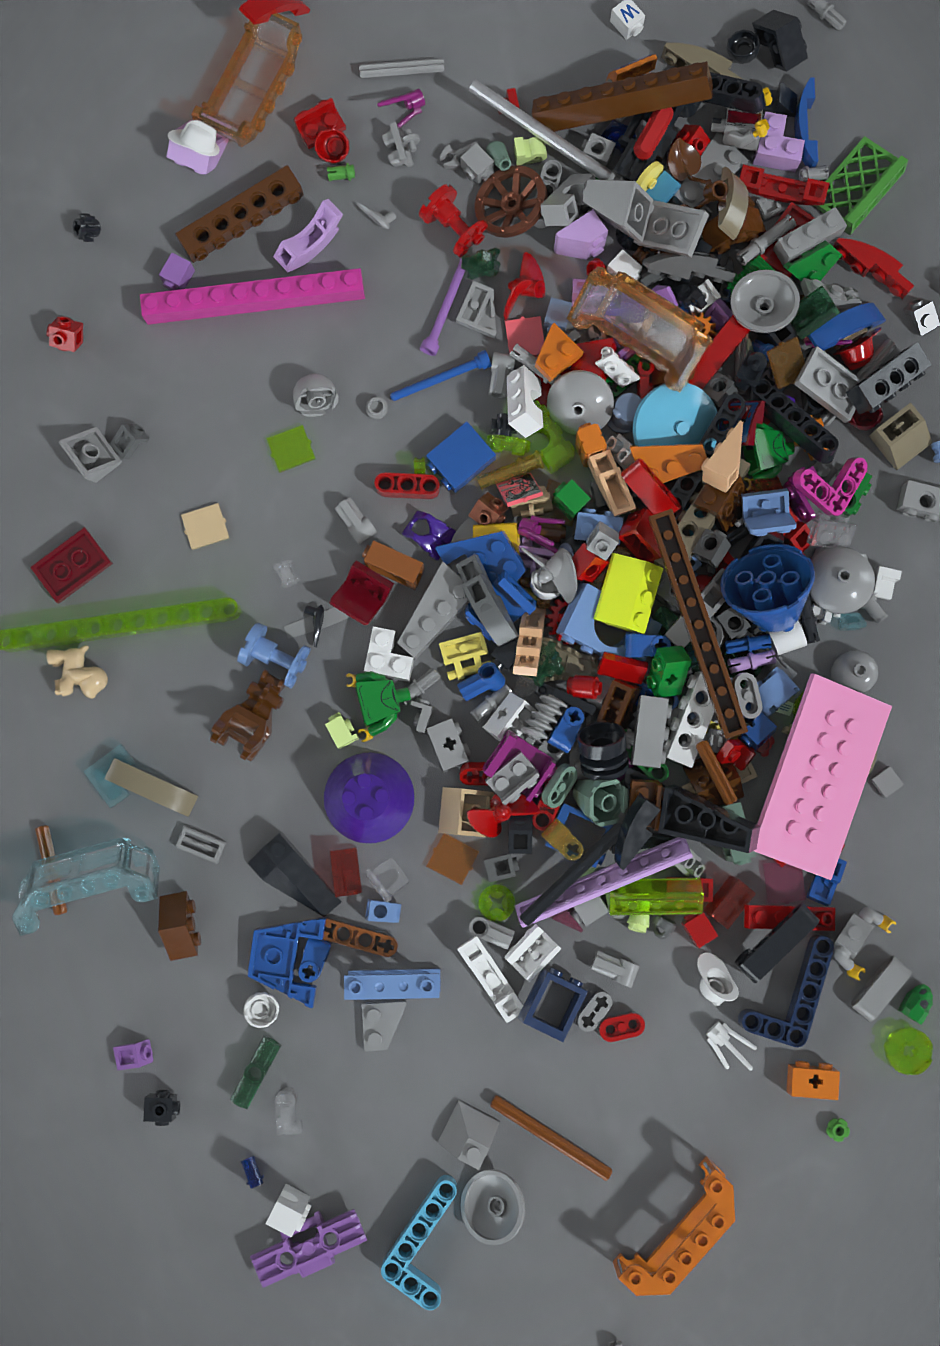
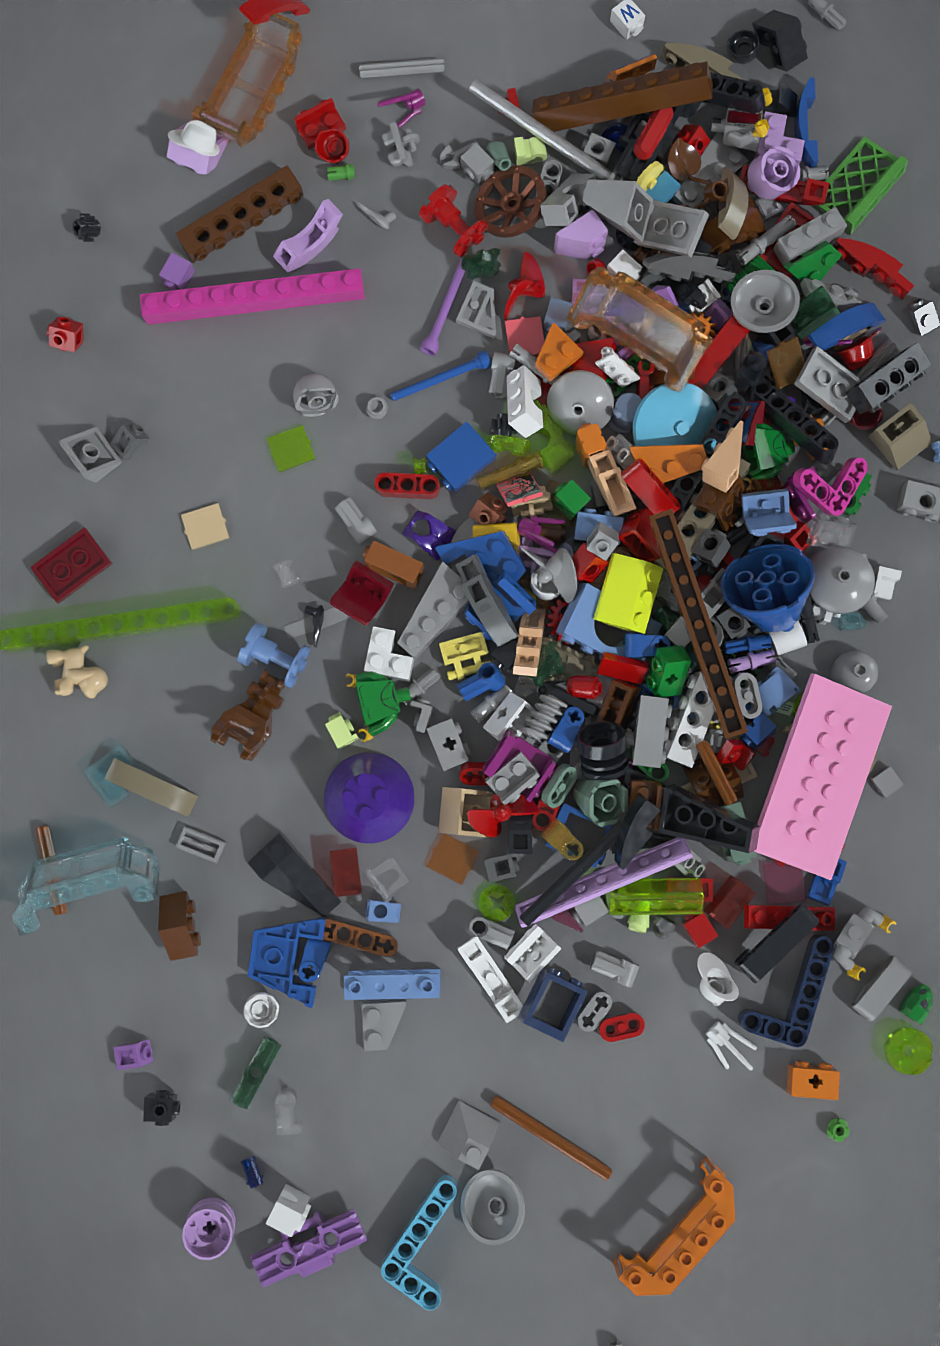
none -> lavender wheel [182,1197,236,1260]
none -> lavender brick [747,146,800,200]

